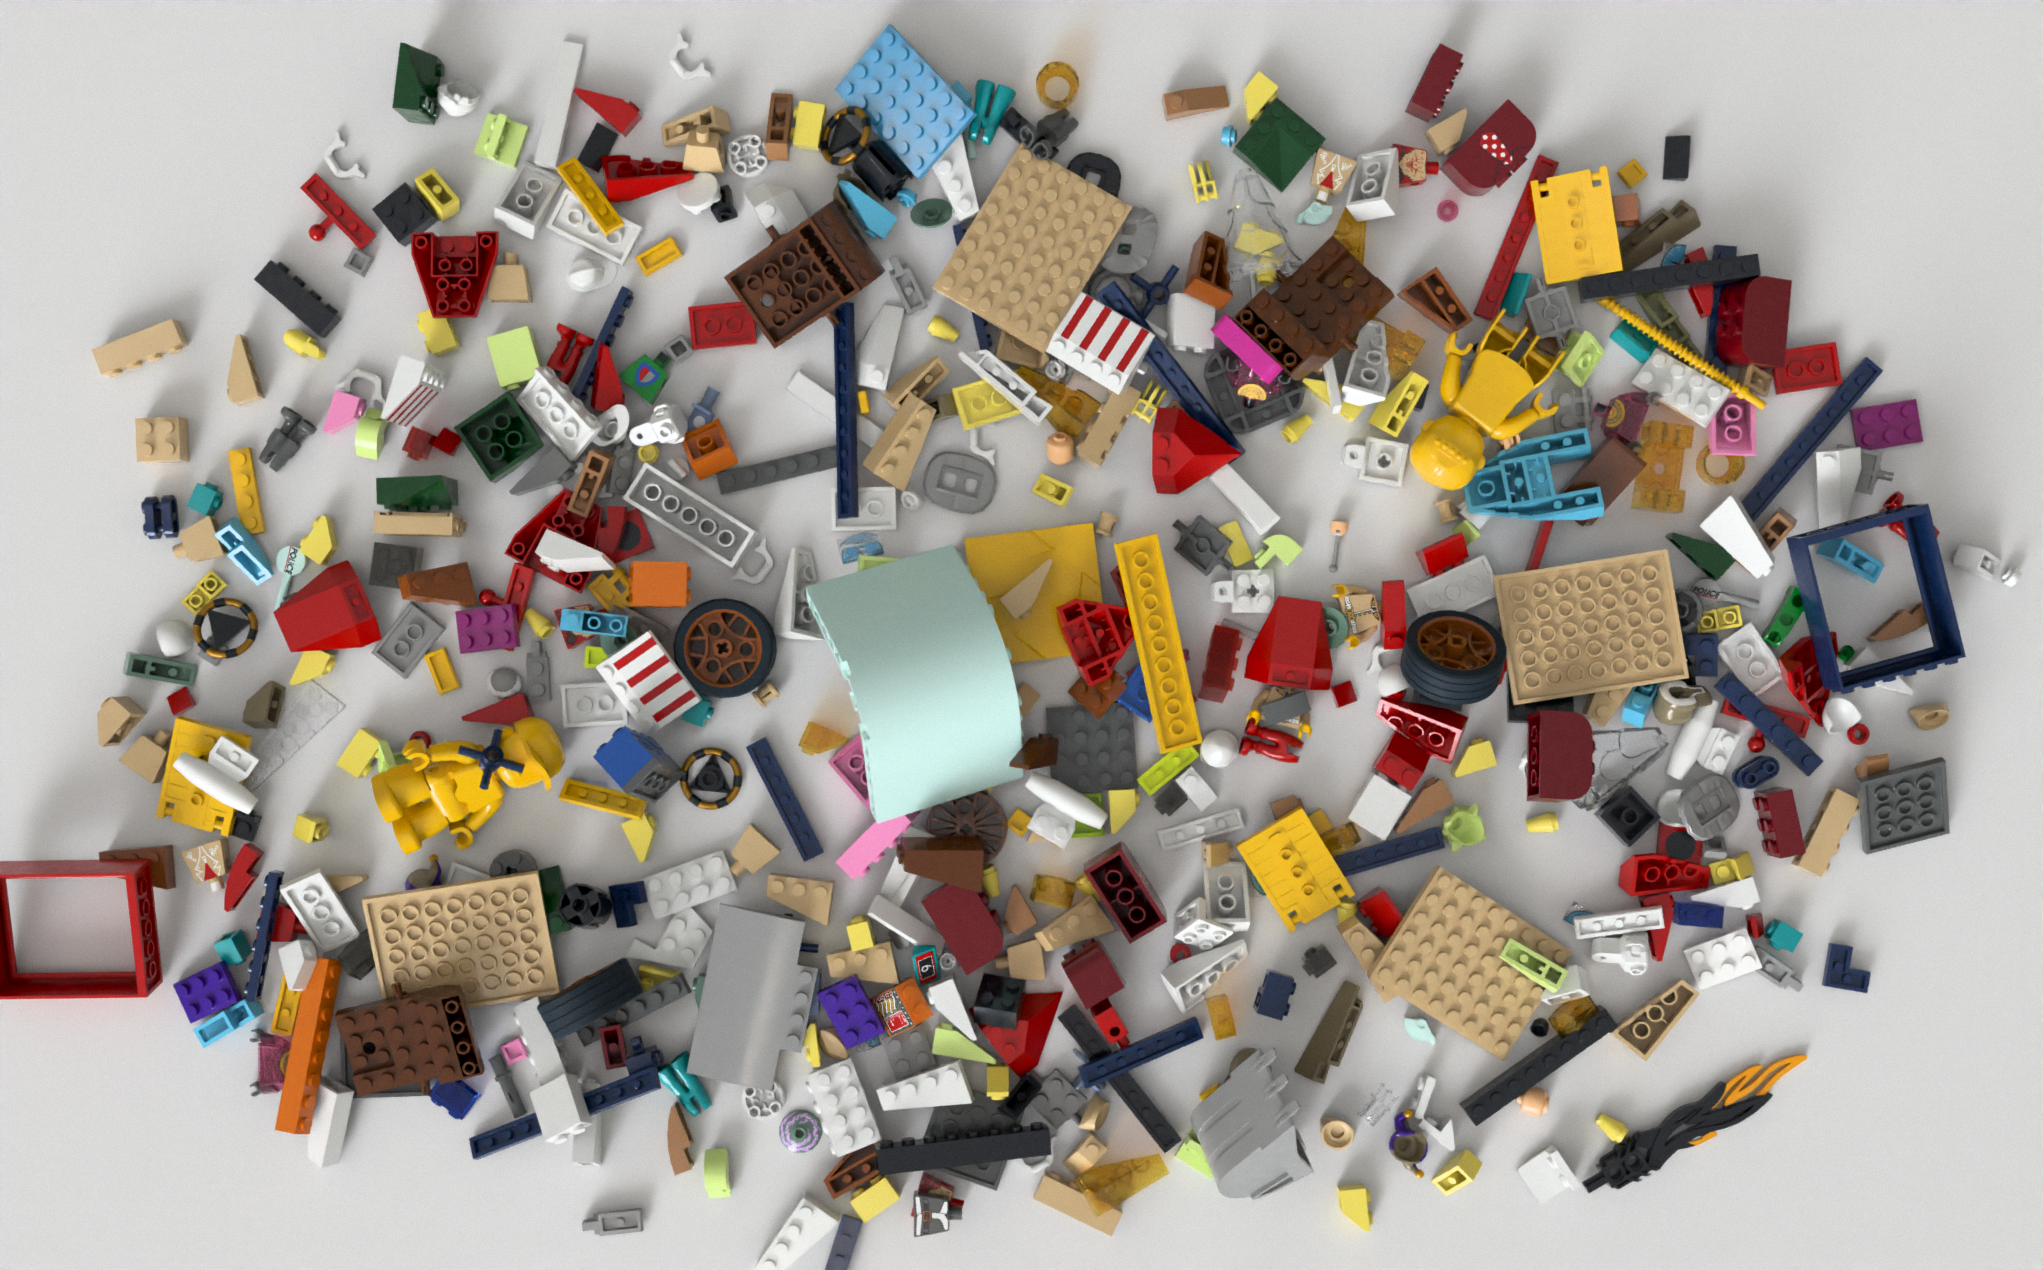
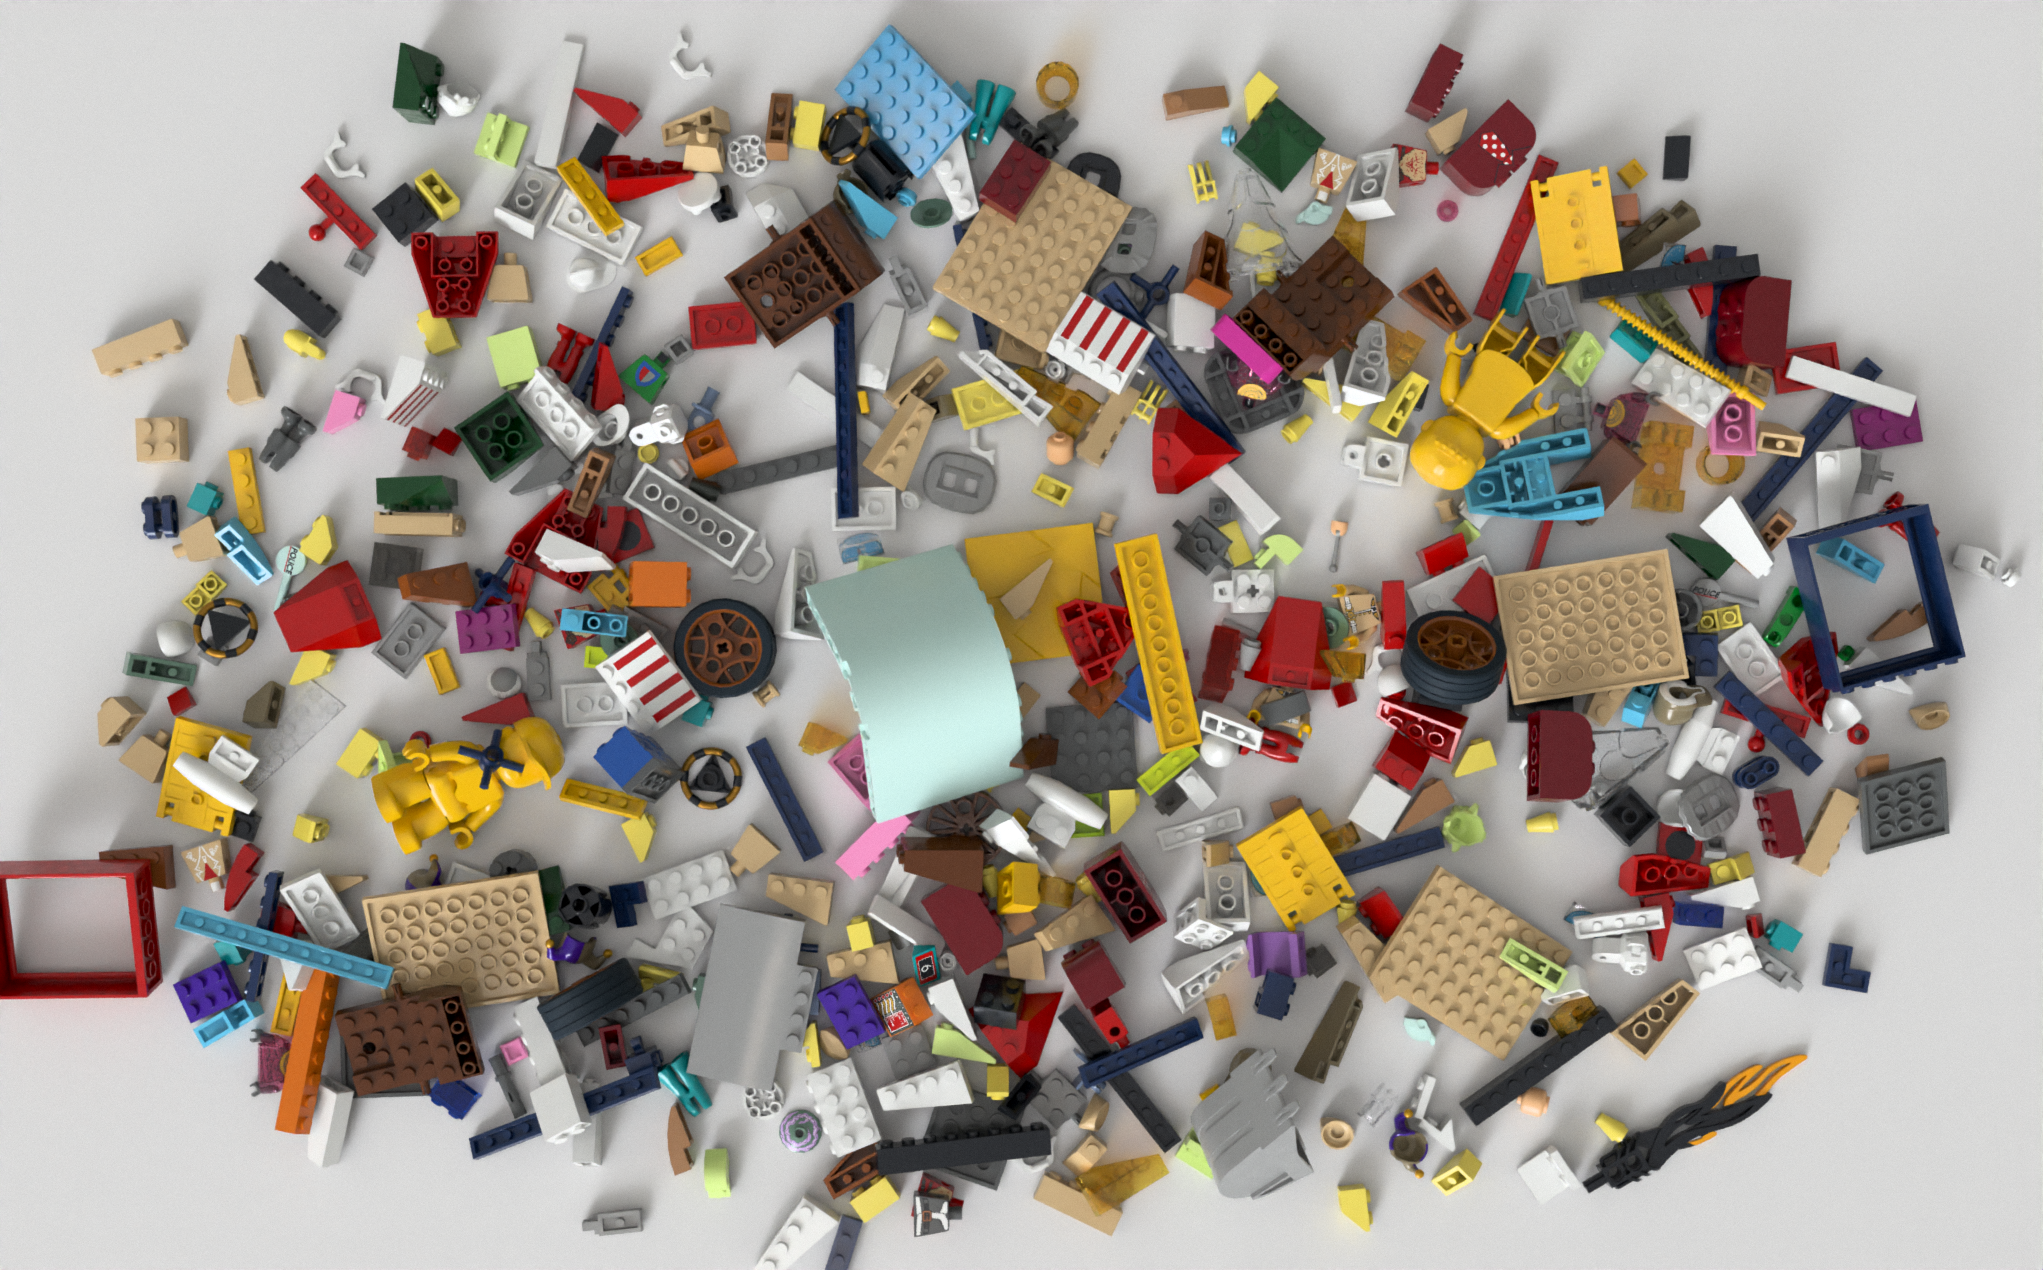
yellowish green brick [355,408,389,460] -> none
red plate [1170,944,1191,963] -> none
none -> medium azure plate [174,906,395,990]
none -> dark blue bar [471,556,515,614]
none -> piece [545,932,613,970]
none -> pearl dark grey cone [688,477,722,502]
none -> dark red brick [979,139,1051,223]
none -> white wedge [979,808,1056,877]
none -> yellow slope [997,862,1040,915]
none -> white slope [1200,701,1264,751]
none -> dark grey bracket [1209,498,1231,521]
none -> light grey cone [1238,638,1262,671]
none -> medium lavender panel [1246,931,1307,978]
none -> clear yellow slope [1320,650,1366,683]
none -> red tile [1451,566,1498,624]
none -> tan slope [1756,421,1805,457]
none -> white tile [1785,356,1917,417]

